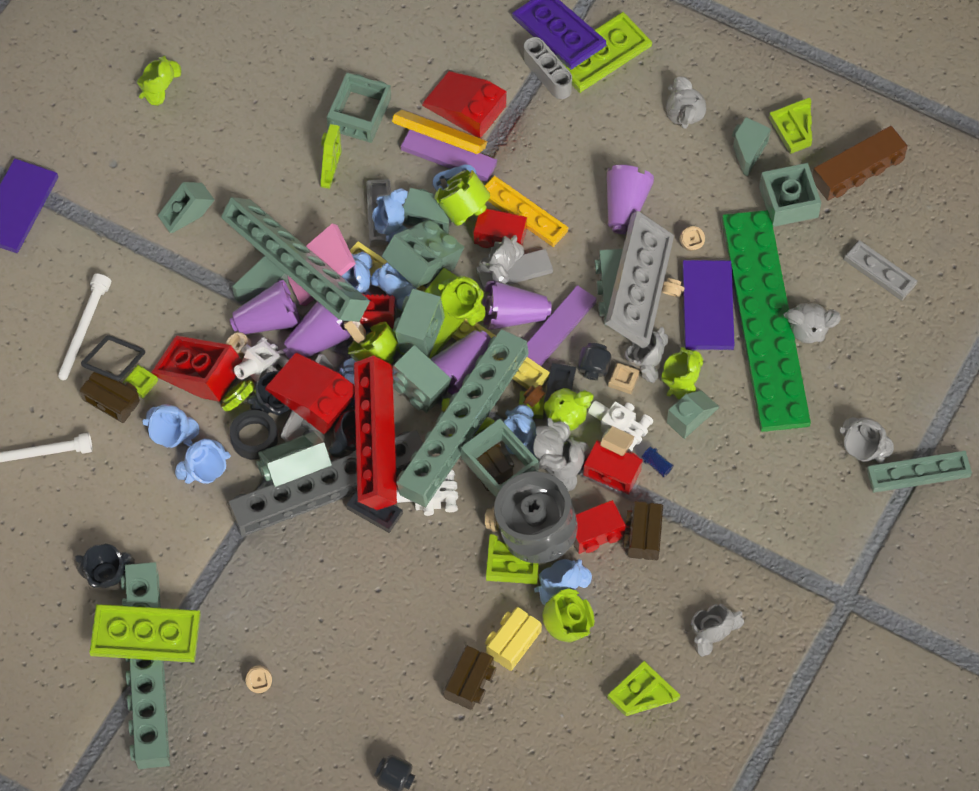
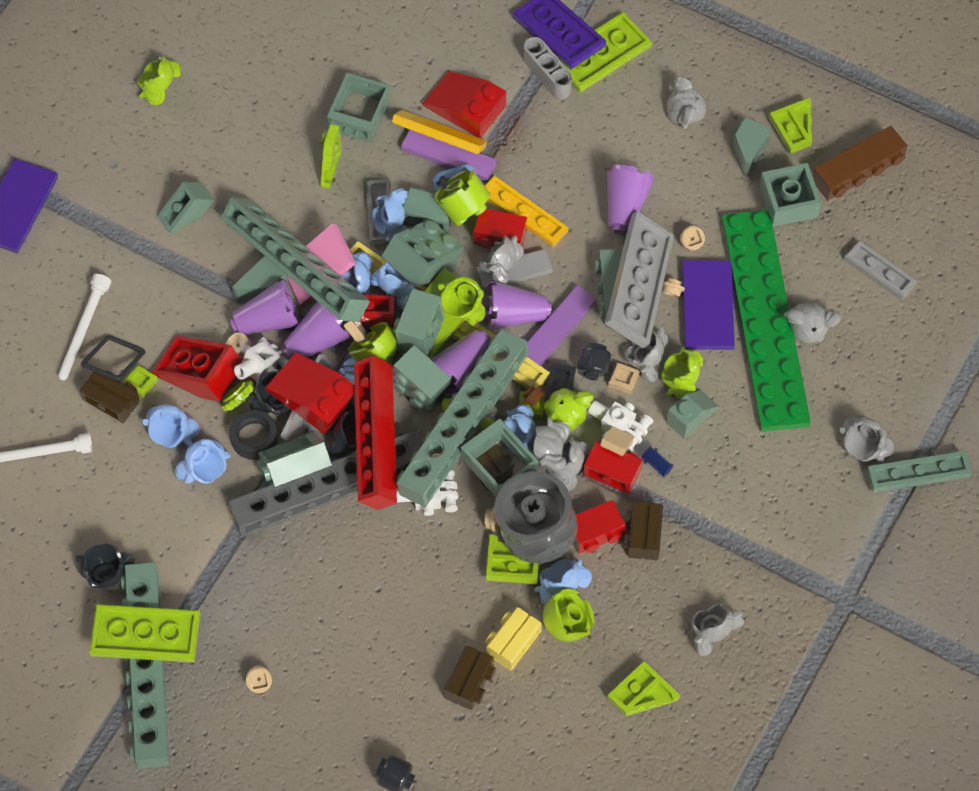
black plate [346,490,403,533] -> none

